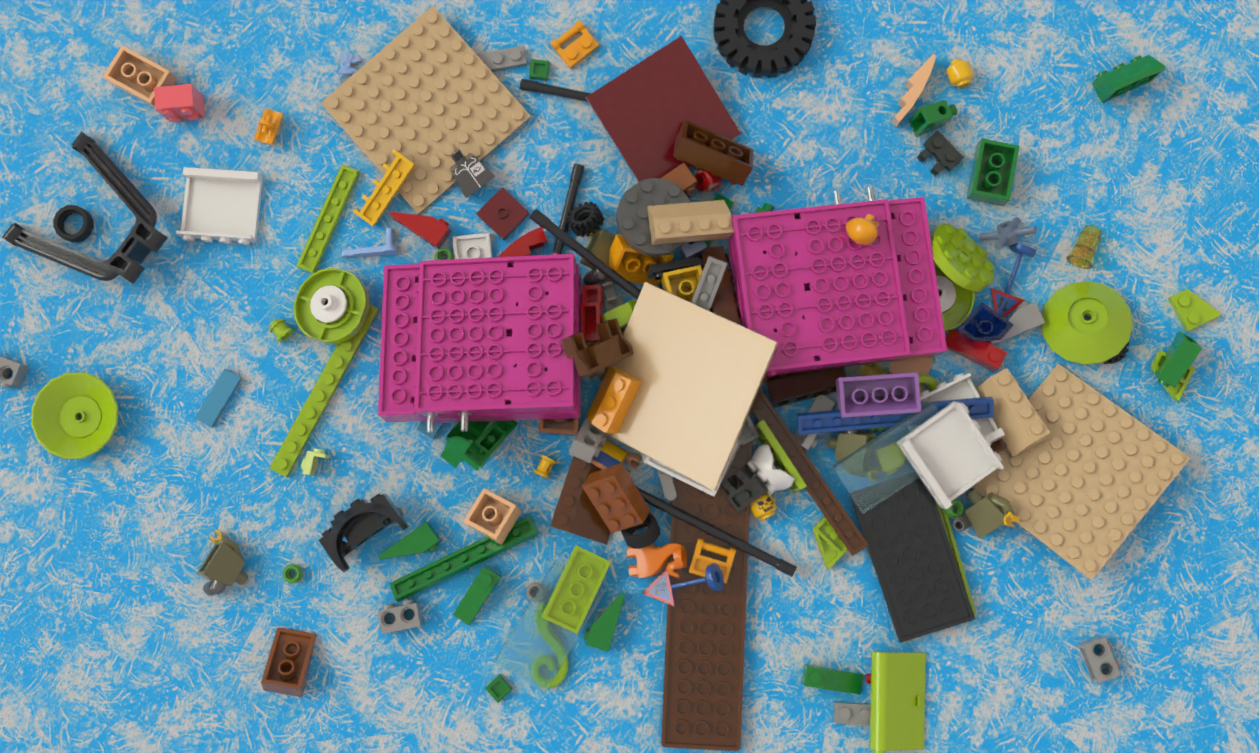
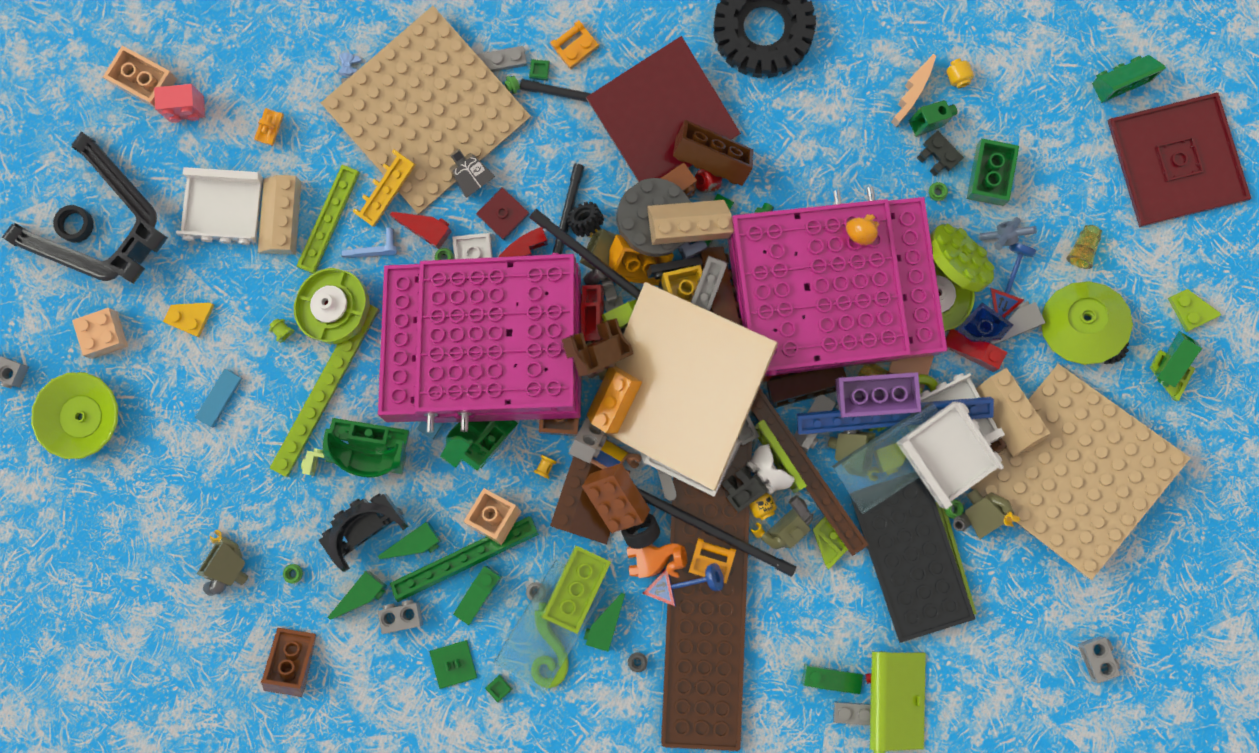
none -> light nougat brick [72,308,128,359]
none -> yellow wing [163,303,214,338]
none -> tan slope [258,175,301,255]
none -> green piece [323,418,410,477]
none -> green slope [328,571,387,620]
none -> green piece [429,640,477,689]
none -> bright green plate [504,76,520,94]
none -> dark grey plate [628,652,647,672]
none -> olive torso [750,495,813,549]
none -> bright green plate [928,182,948,201]
none -> dark red tile [1107,92,1251,227]

